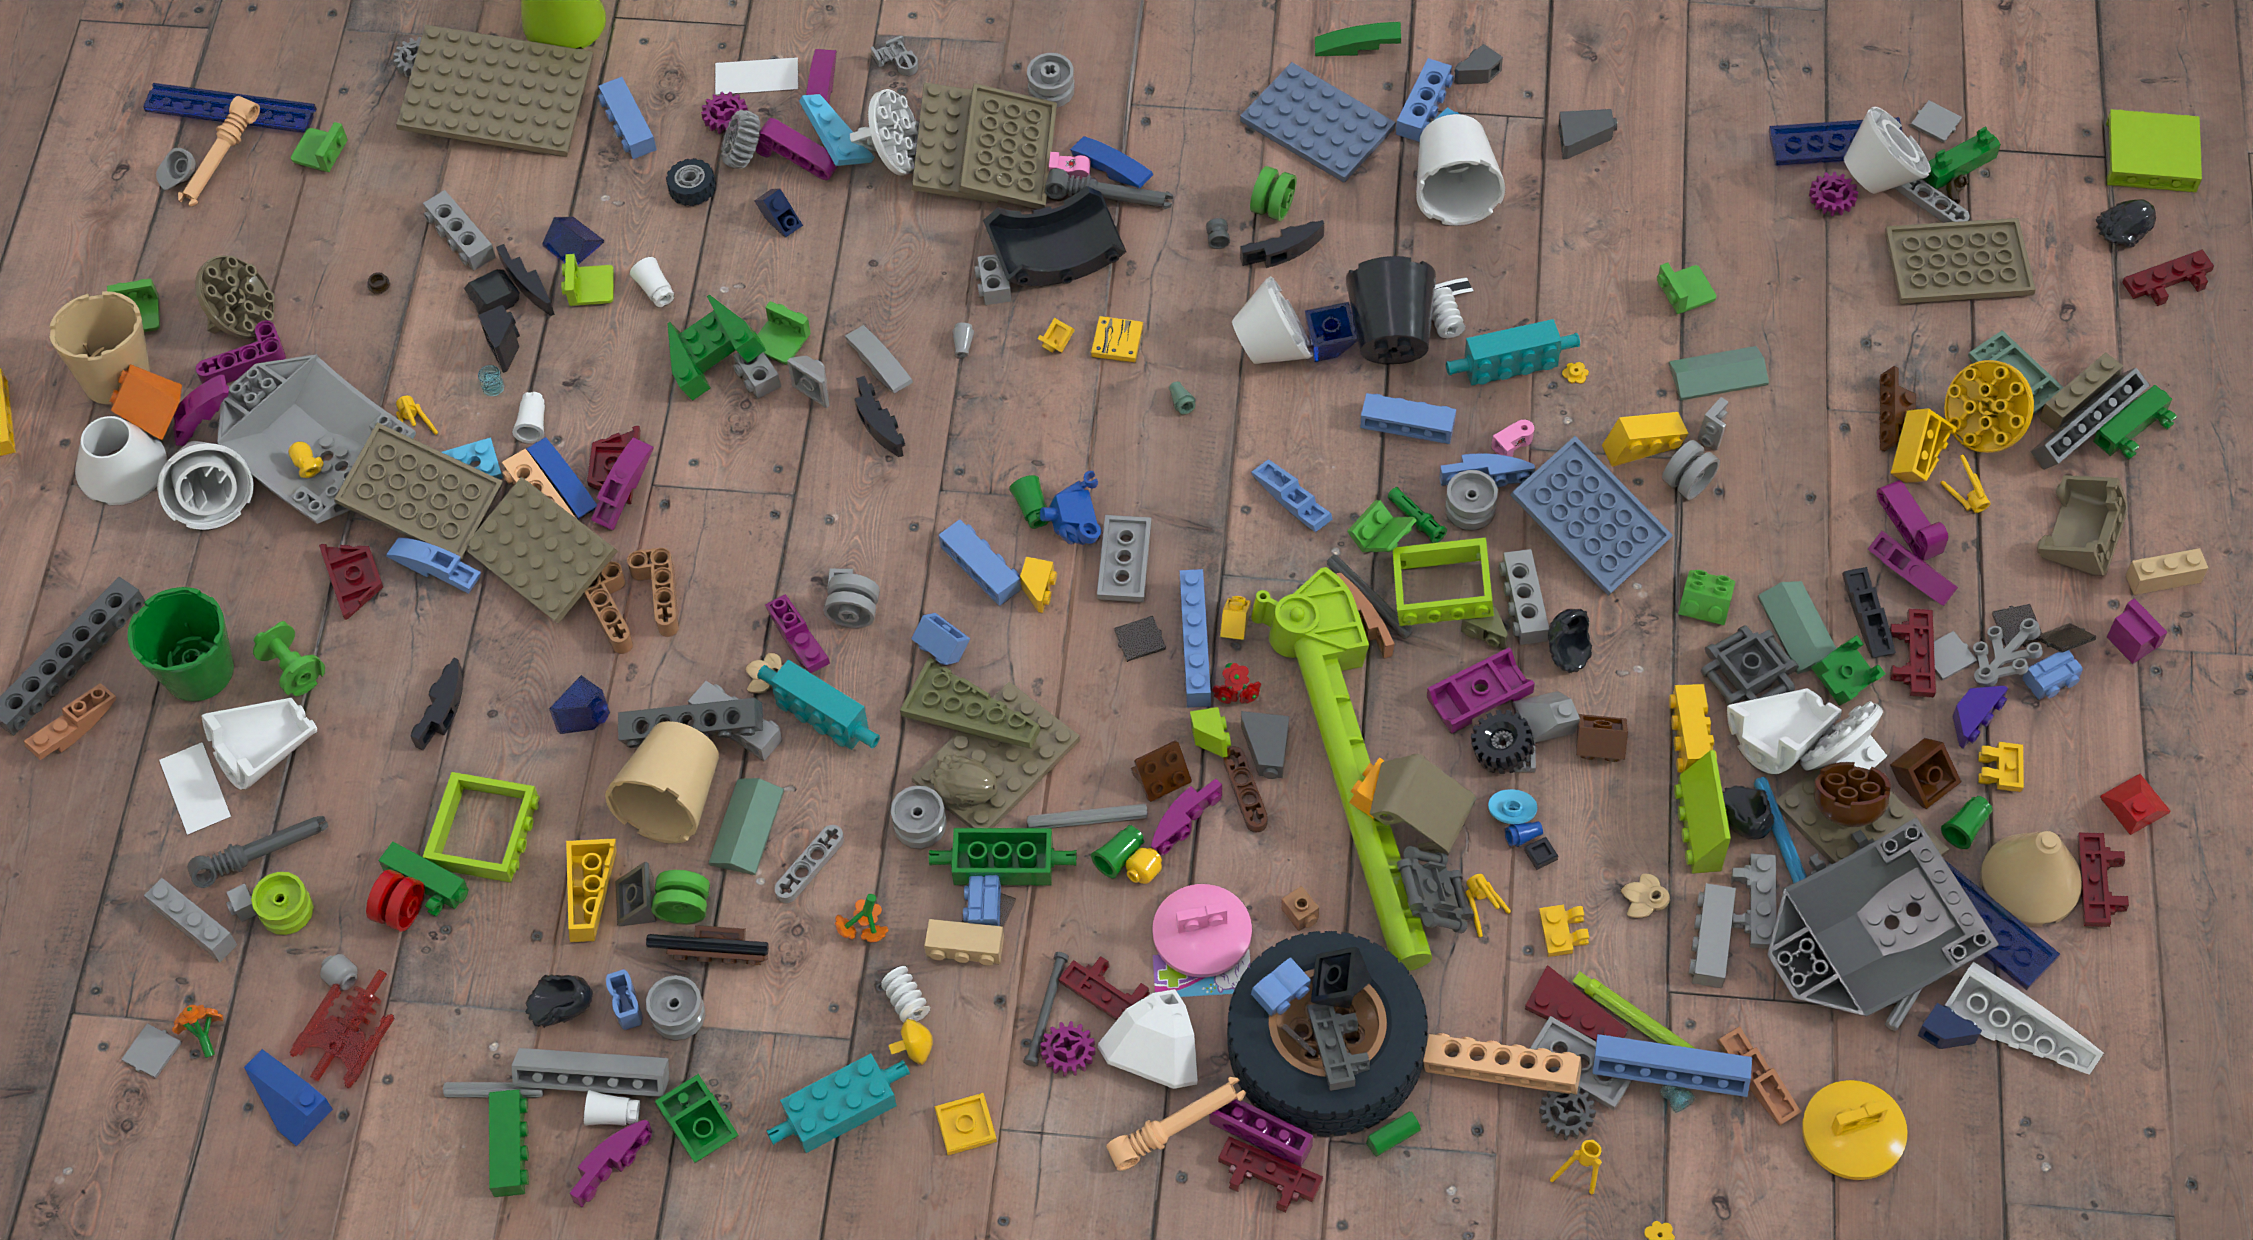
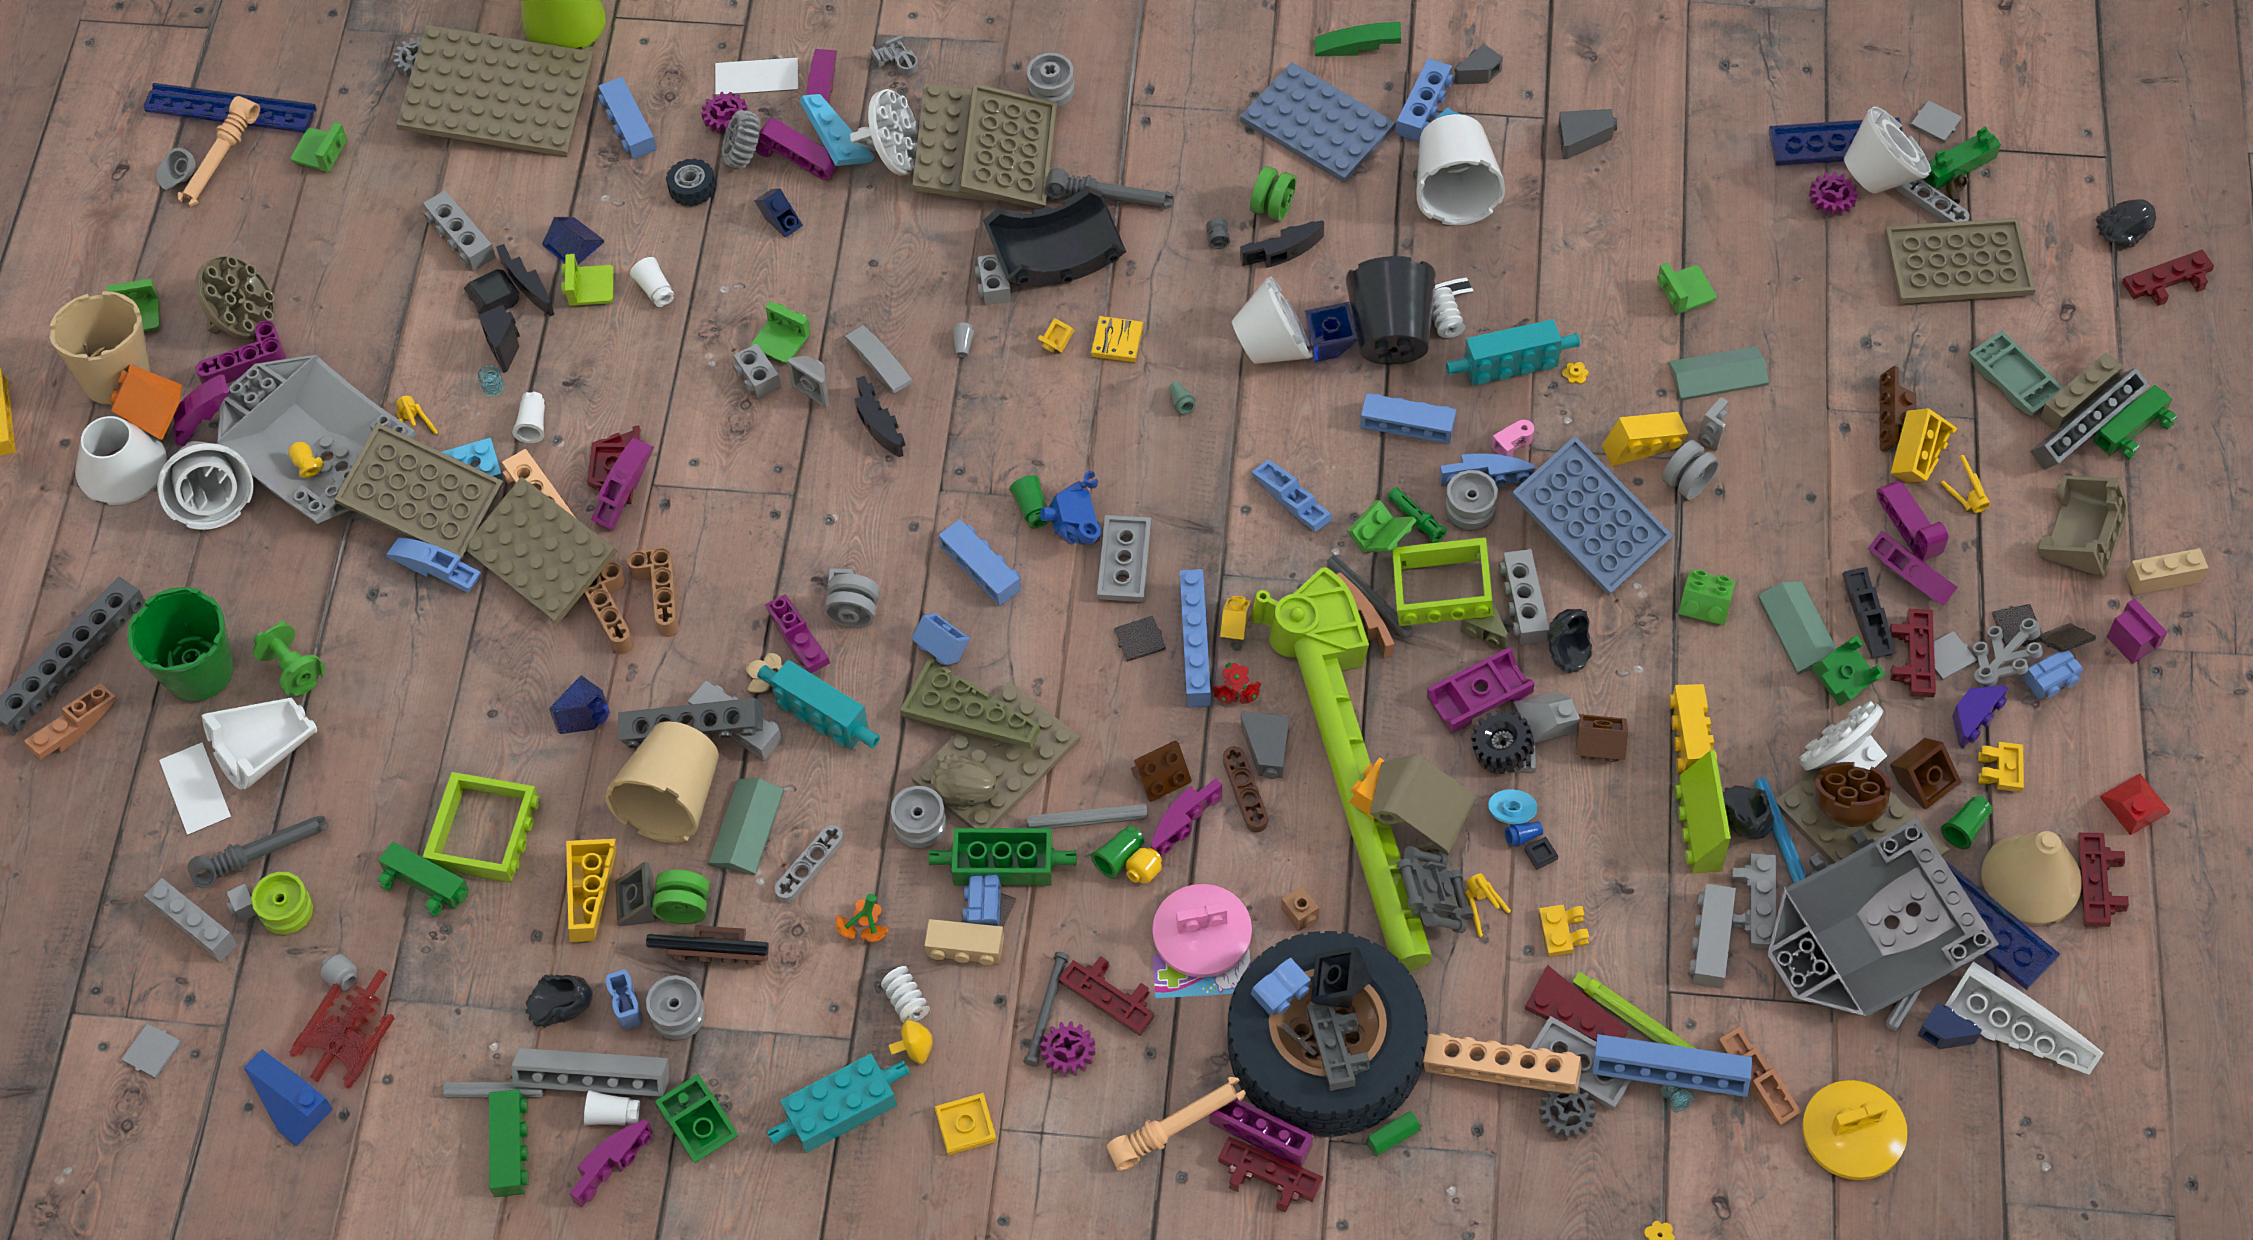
plant [172,1005,223,1058] -> none
dark red wing [319,544,384,620] -> none
red wheel [366,869,425,932] -> none
dark brown plate [367,272,390,294] -> none
black slope [411,657,463,751] -> none
blue slope [526,437,597,520] -> none
green wedge [667,295,766,401] -> none
yellow slope [1020,557,1057,613] -> none
bright pink leg [1049,152,1091,179] -> none
blue slope [1070,136,1153,188] -> none
white brick [1098,989,1198,1089] -> none
lime slope [1190,707,1231,757] -> none
yellow plant [1550,1140,1602,1194] -> none
tan plate [1621,874,1670,918] -> none
dark grey brick [1701,625,1799,706] -> none
white cone [1727,688,1842,774] -> none
yellow bracket [1944,360,2034,453] -> none
lime panel [2106,109,2202,192] -> none

